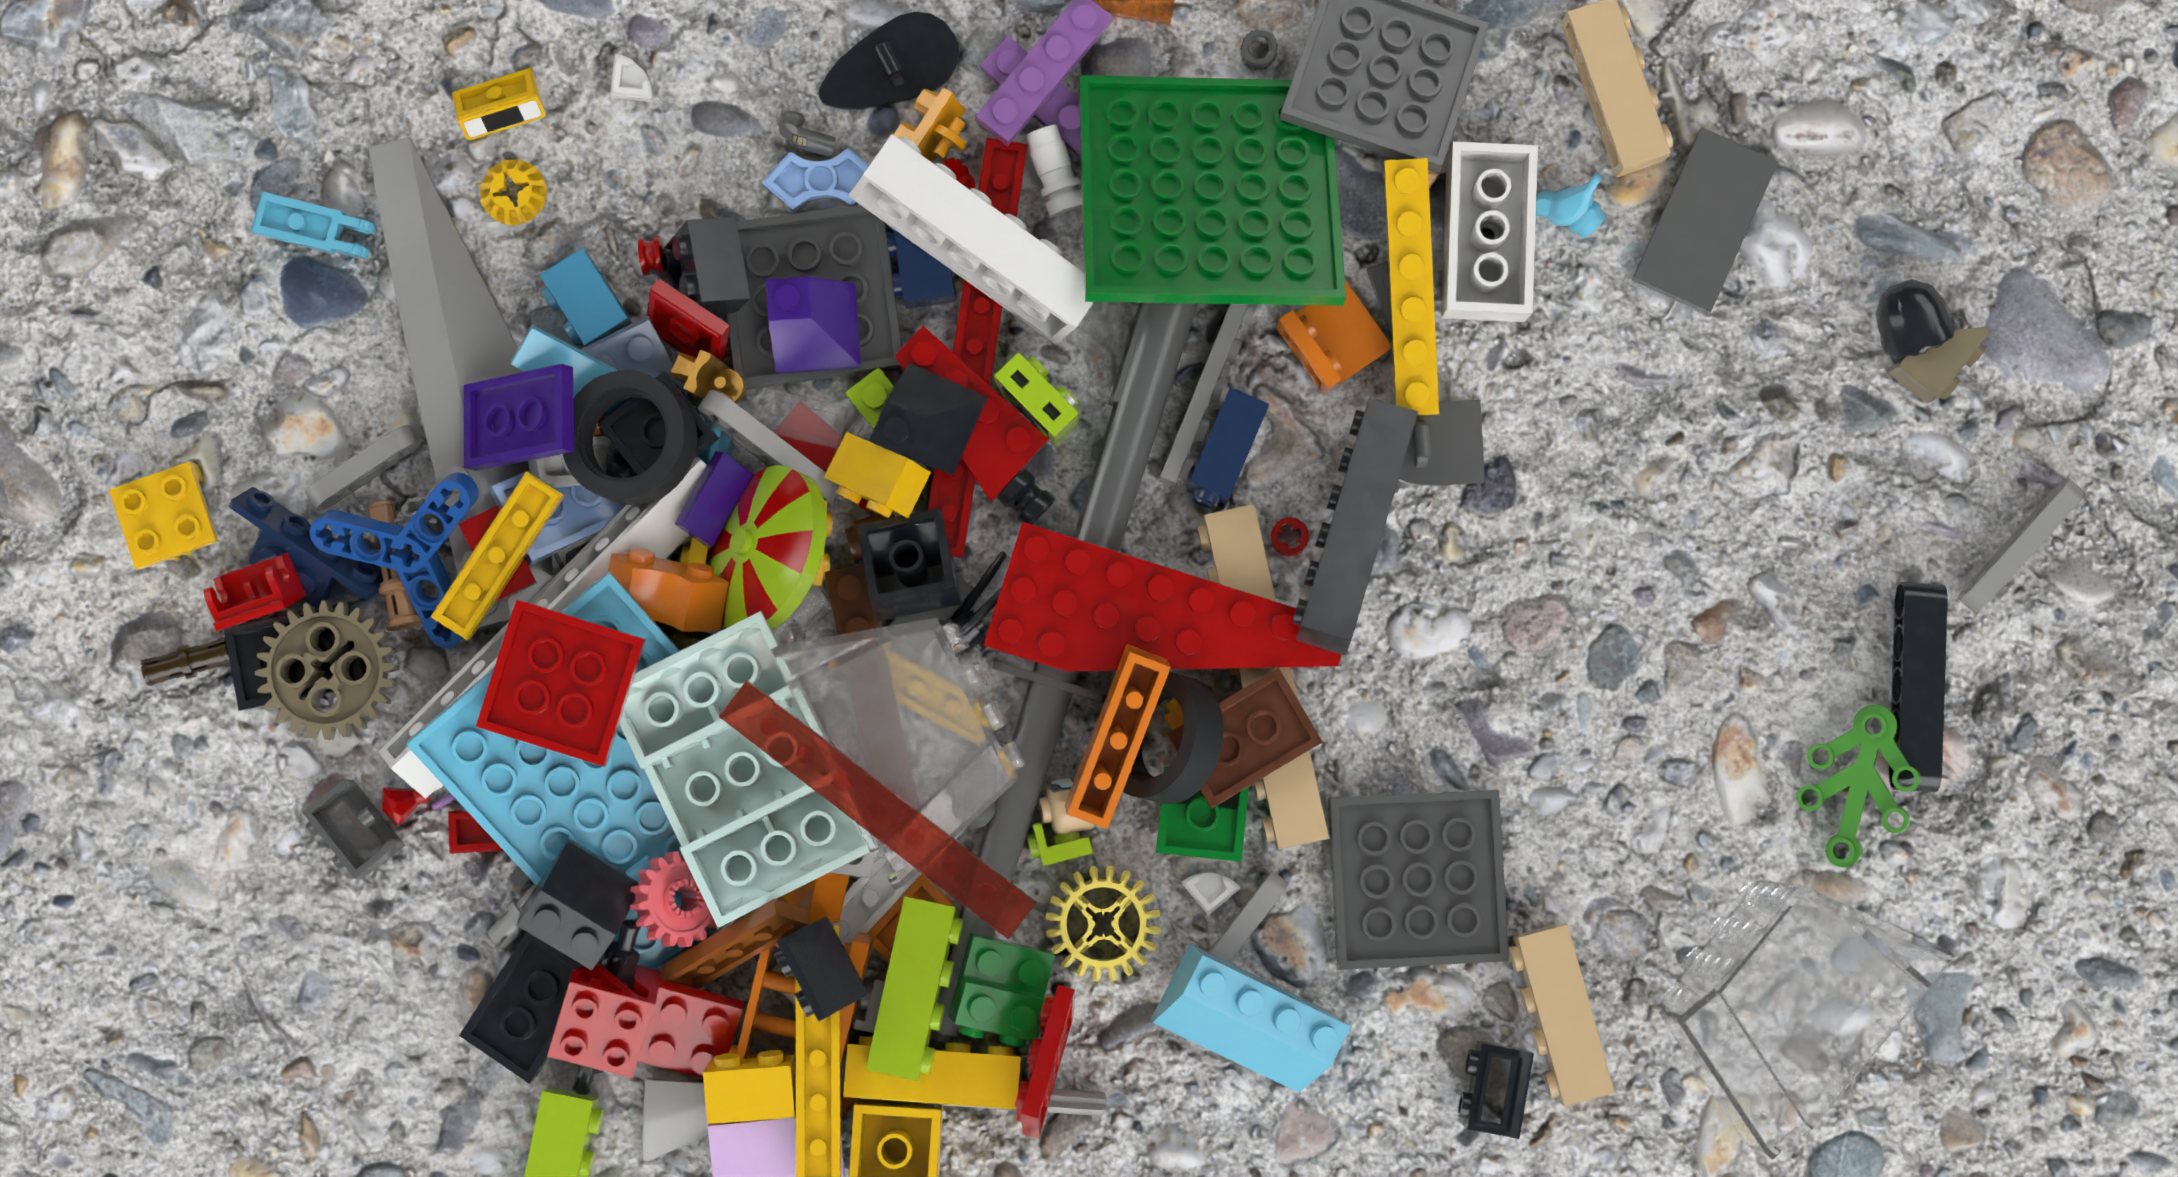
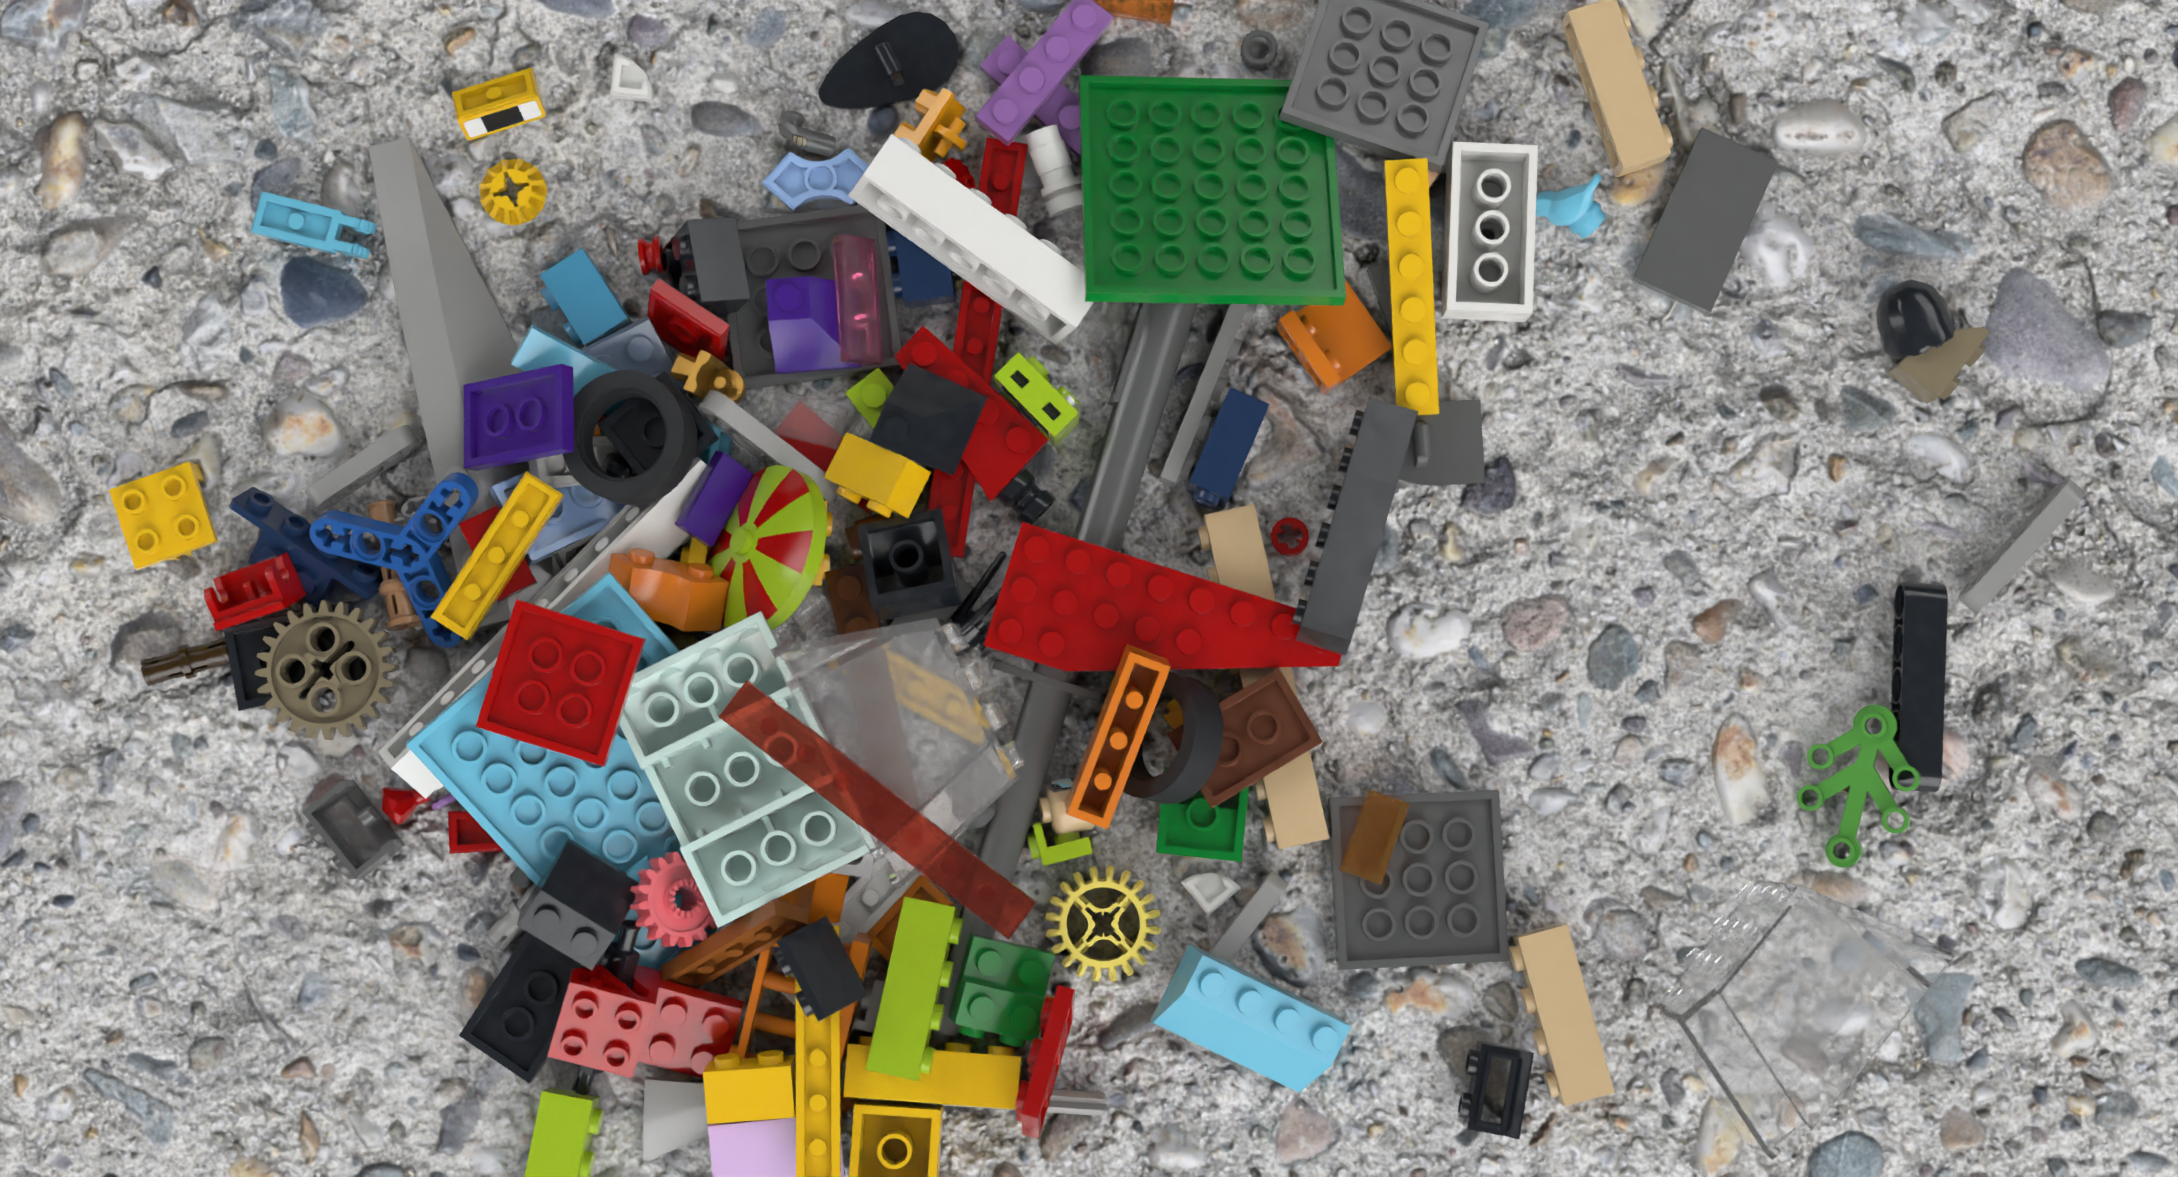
none -> clear pink tile [833,234,883,366]
none -> clear orange tile [1339,789,1410,885]

